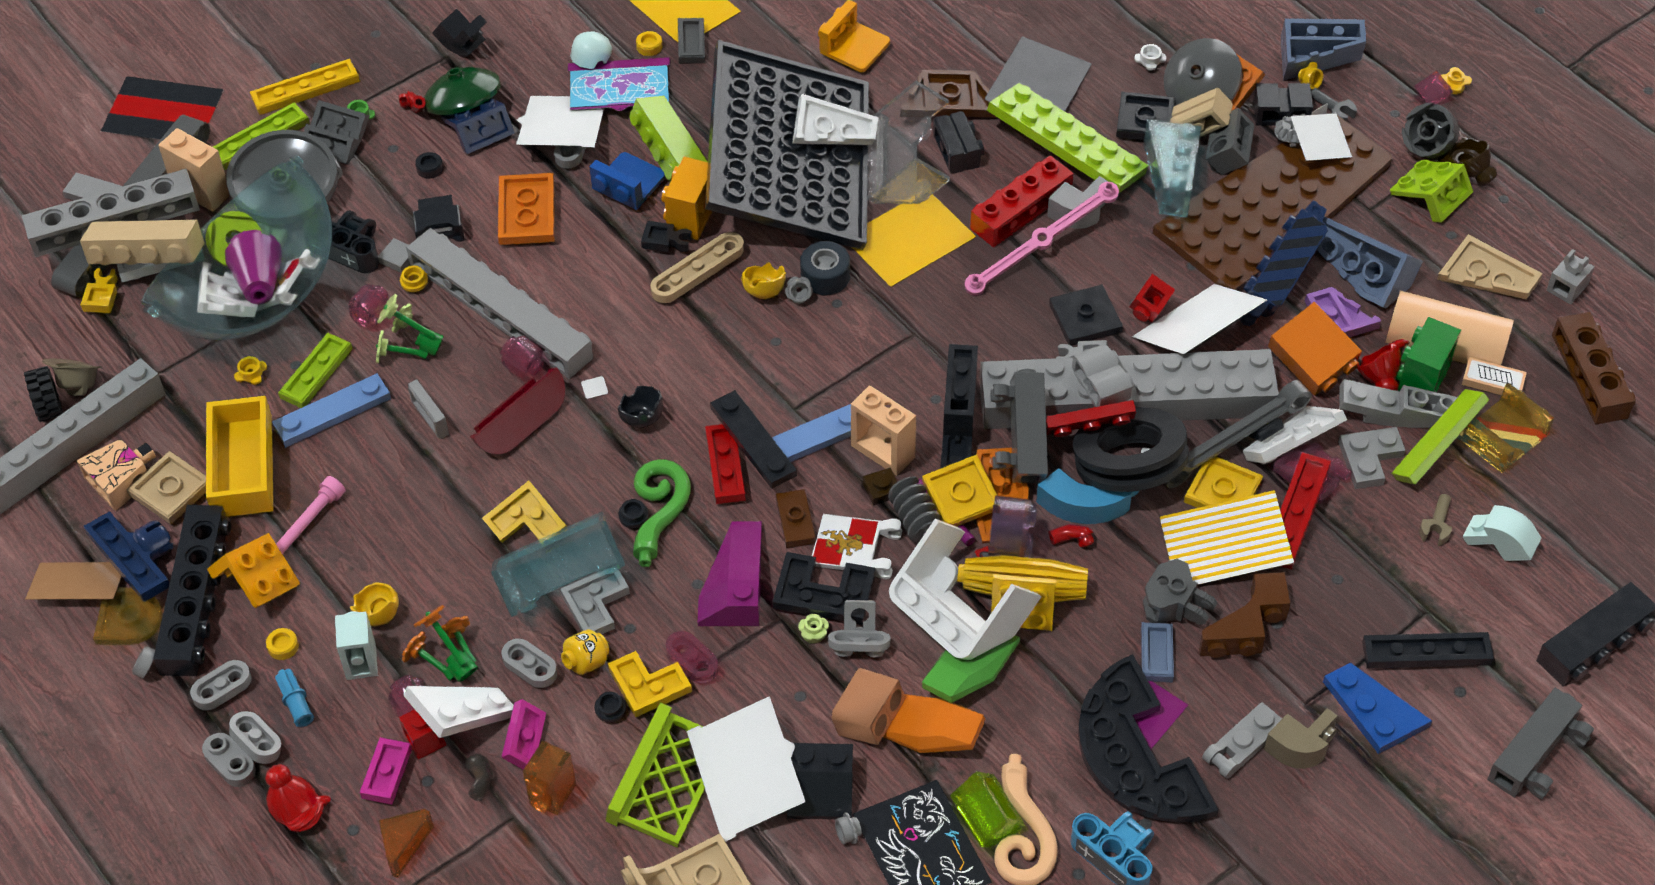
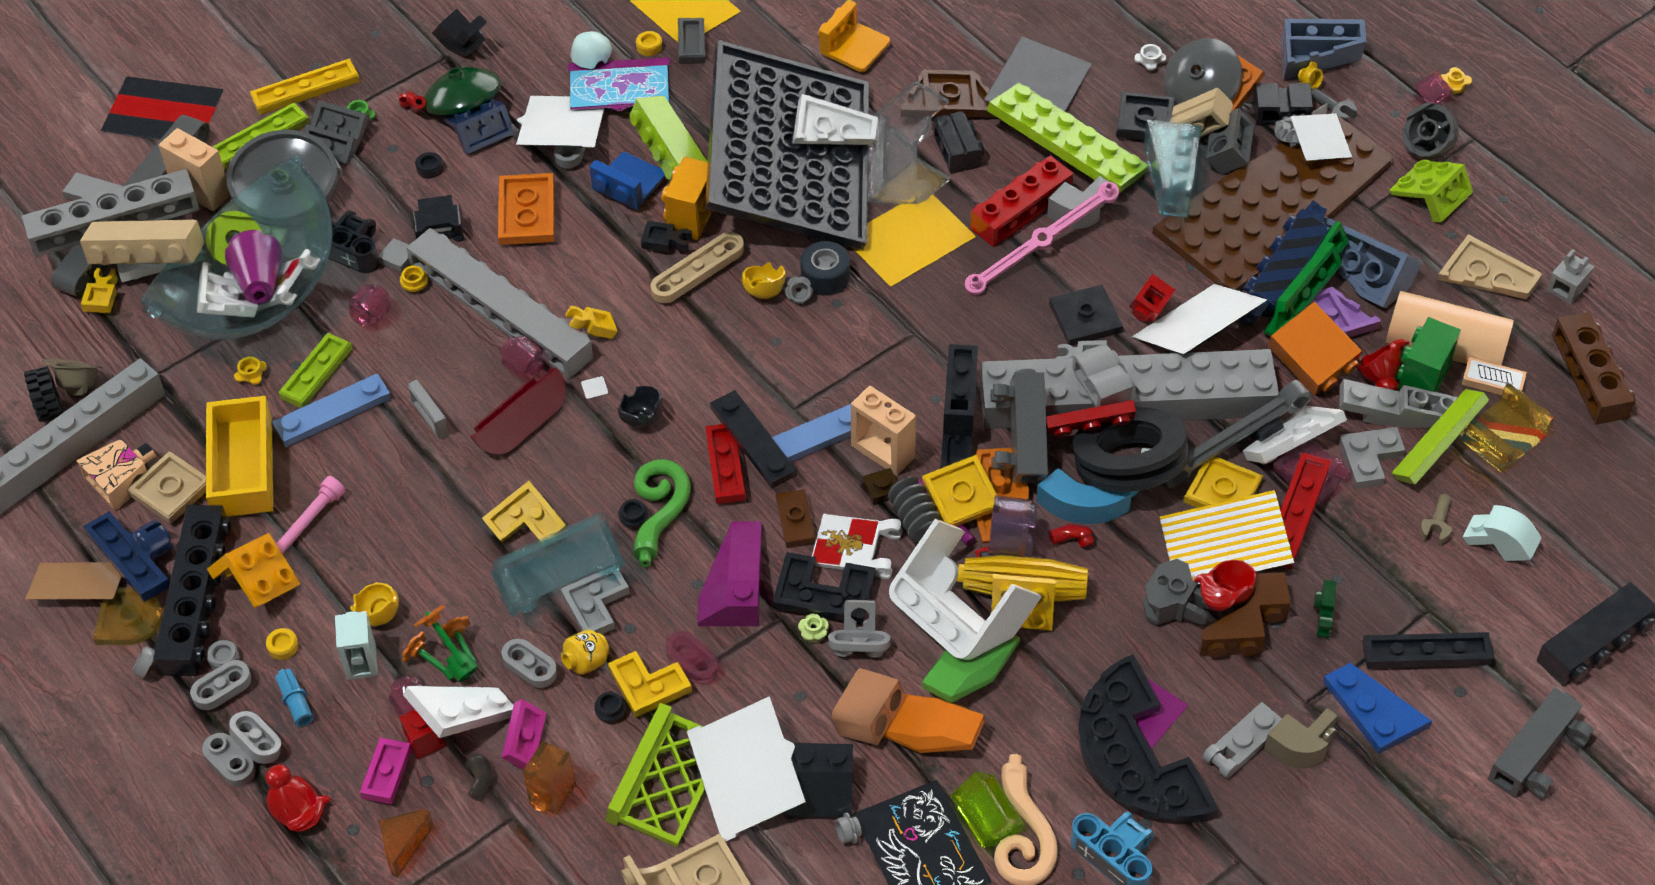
plant [376,294,444,363] -> none
sand blue tile [1140,622,1174,683] -> none
dark brown hair [1437,137,1497,185] -> none
none -> light grey tile [206,640,240,670]
none -> yellow plate [565,306,618,339]
none -> red hair [1194,559,1256,611]
none -> green wedge [1263,221,1349,336]
none -> dark green plate [1313,579,1337,638]

